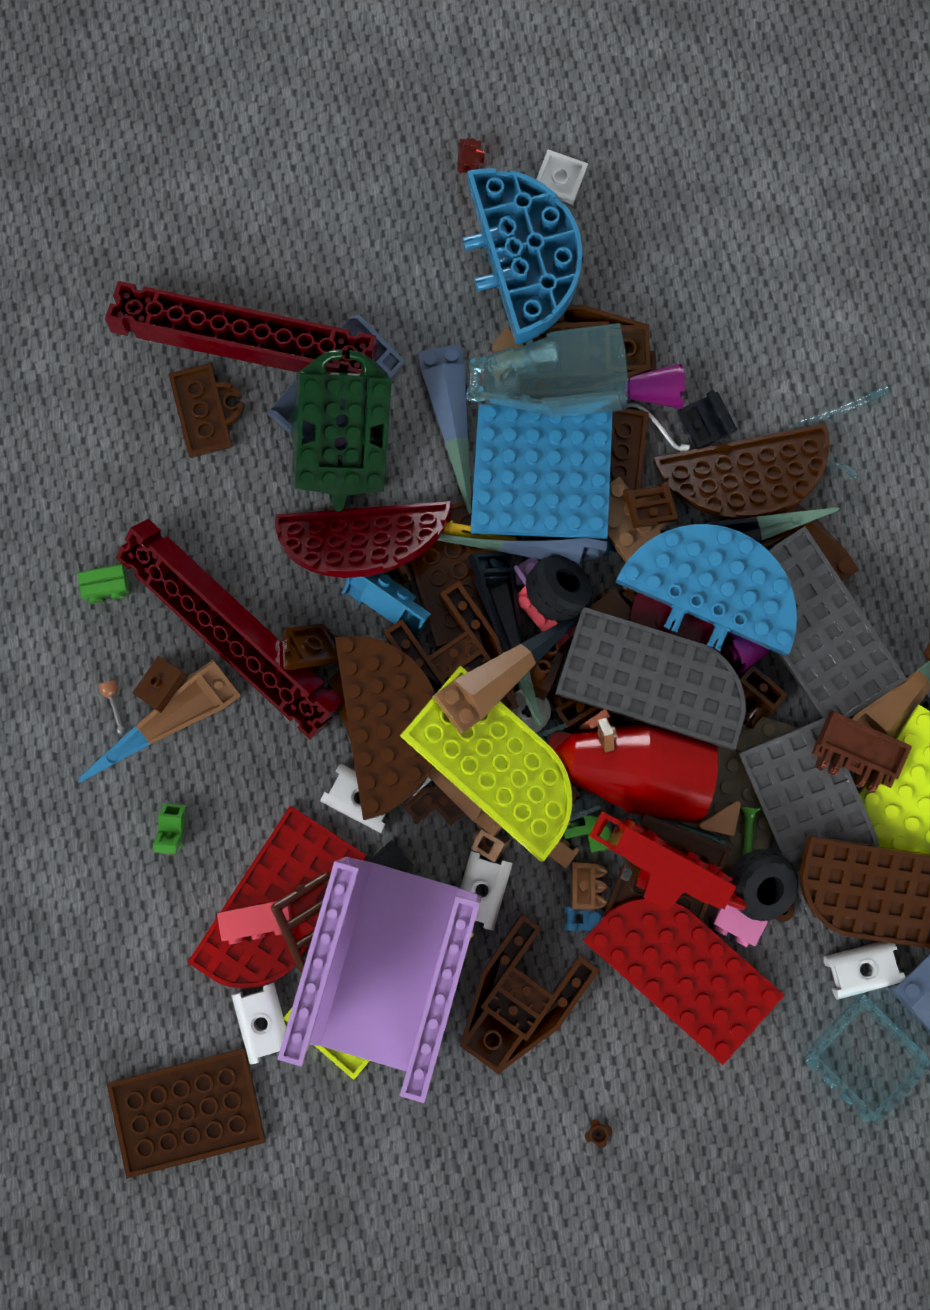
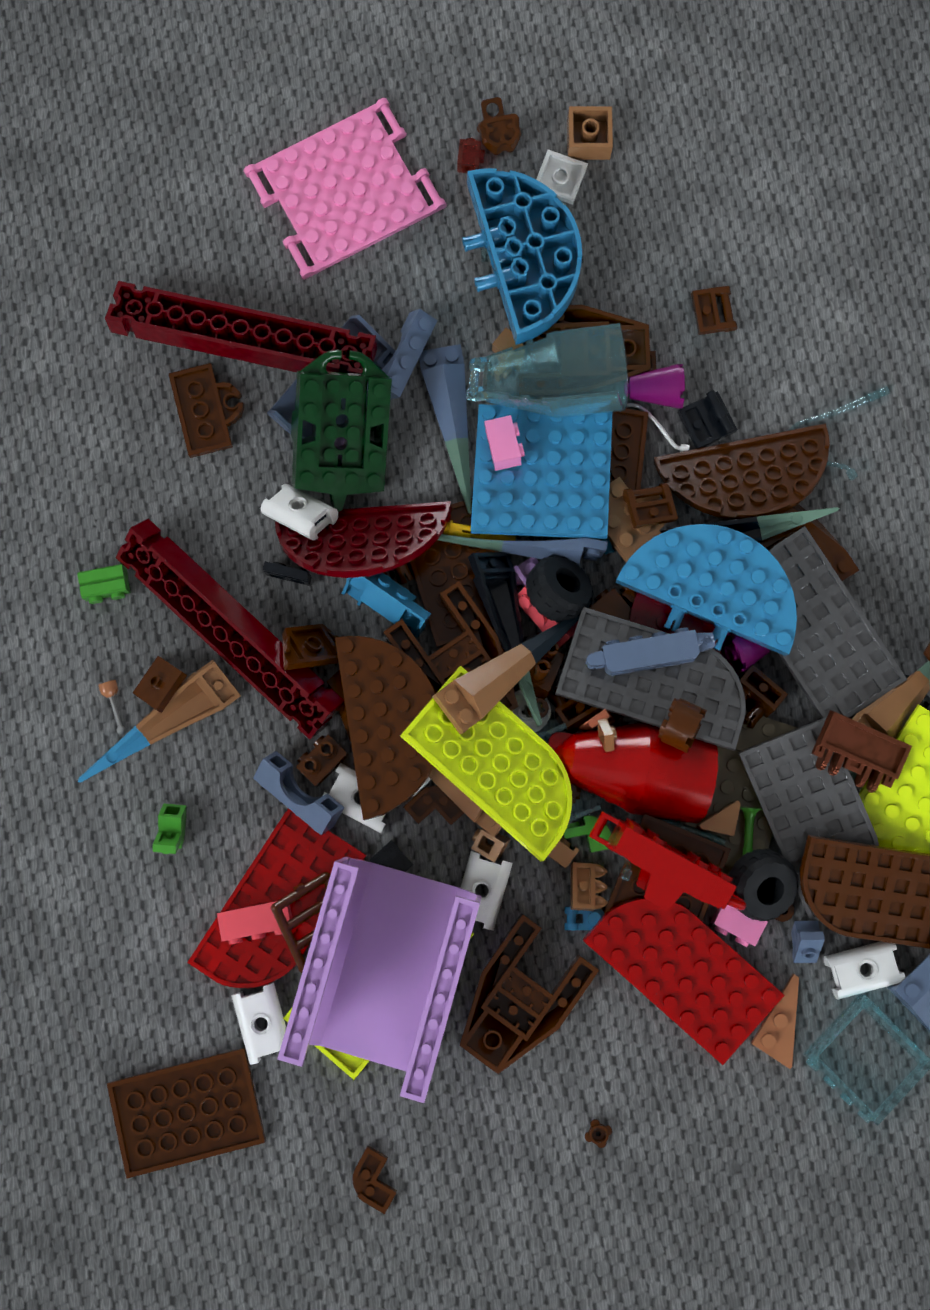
none -> bright pink plate [243,98,447,280]
none -> sand blue arch [253,751,345,835]
none -> white piece [261,484,338,540]
none -> black plate [262,561,312,586]
none -> reddish brown brick [296,734,349,787]
none -> reddish brown plate [352,1145,397,1214]
none -> sand blue arch [381,309,438,399]
none -> reddish brown piece [477,97,521,155]
none -> bright pink brick [484,415,525,471]
none -> reddish brown bush [527,698,549,719]
none -> medium nougat brick [567,106,613,160]
none -> sand blue hinge [585,628,715,676]
none -> reddish brown brick [658,698,707,753]
none -> reddish brown plate [691,286,737,335]
none -> nougat wing [751,974,799,1069]
none -> sand blue brick [791,921,825,963]

